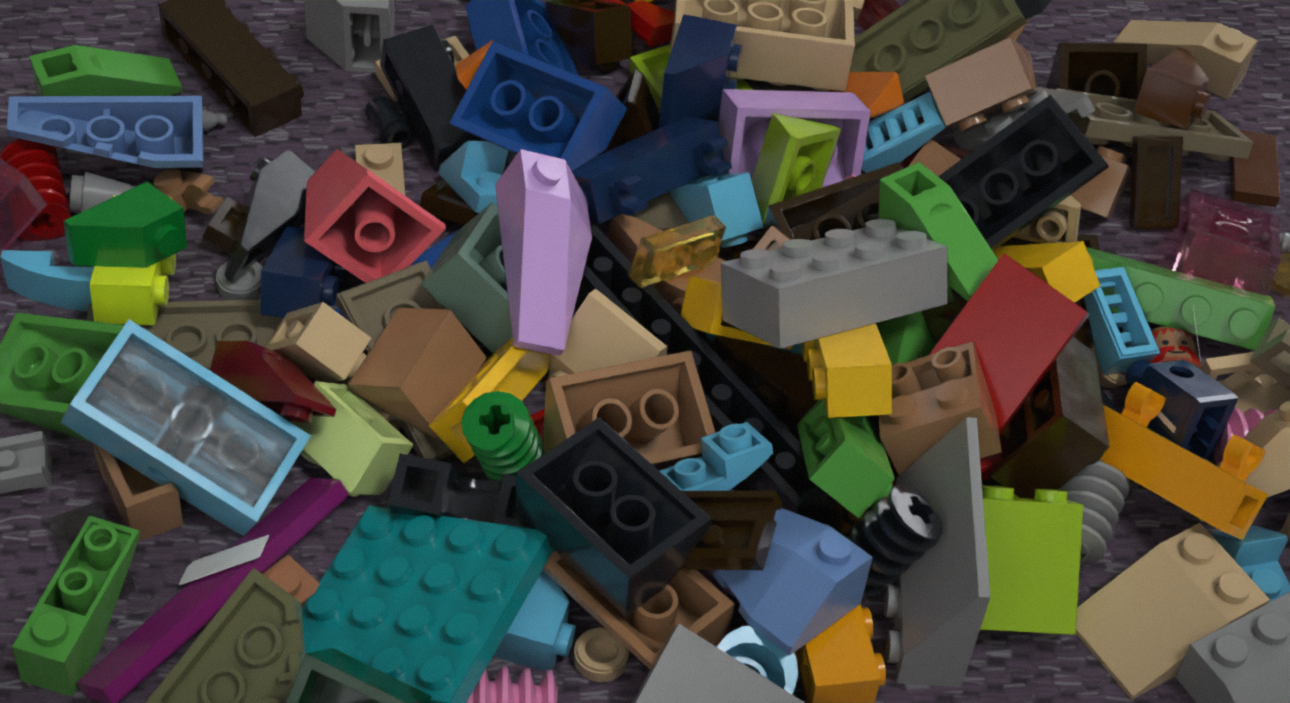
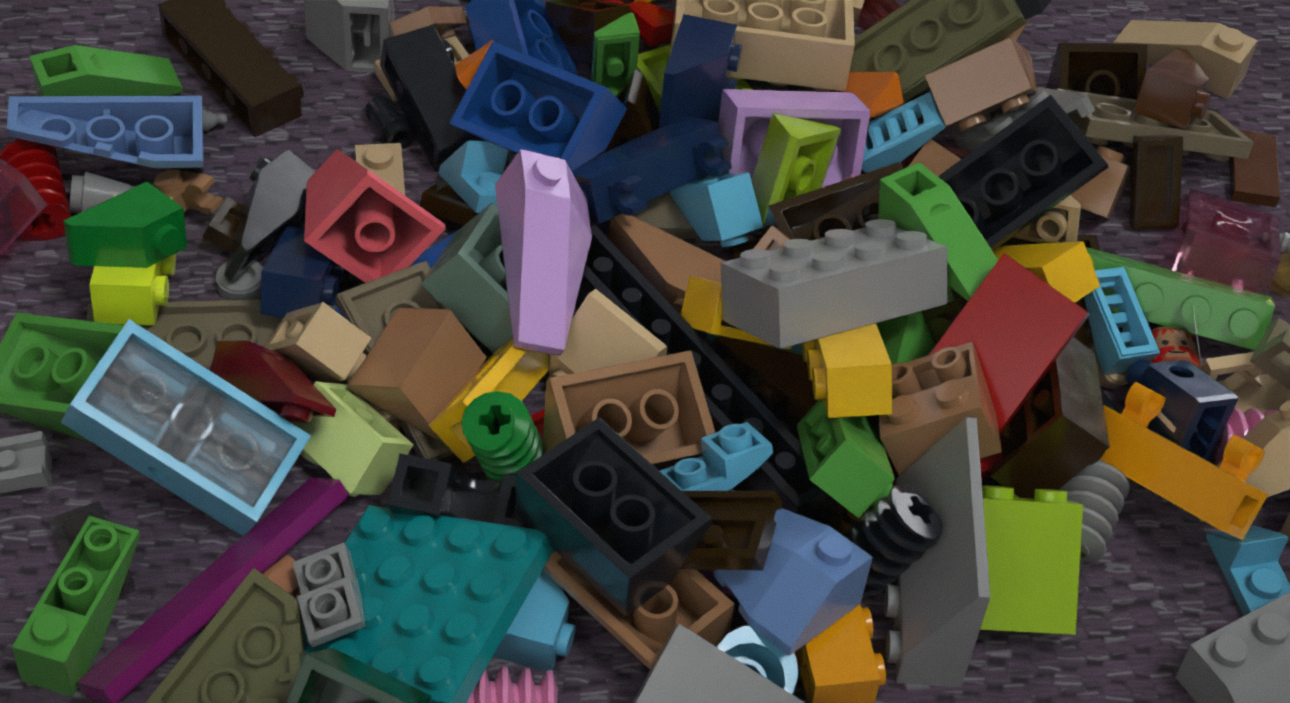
medium azure slope [0,250,94,311] -> none
medium nougat panel [93,443,184,541] -> none
white sticker [179,535,269,585] -> none
tan tile [574,627,629,682] -> none
clear yellow plate [628,215,726,288] -> none
tan slope [1076,523,1270,700] -> none
none -> light grey slope [293,542,365,647]
none -> medium nougat plate [390,6,468,40]
none -> bright green slope [591,13,640,96]

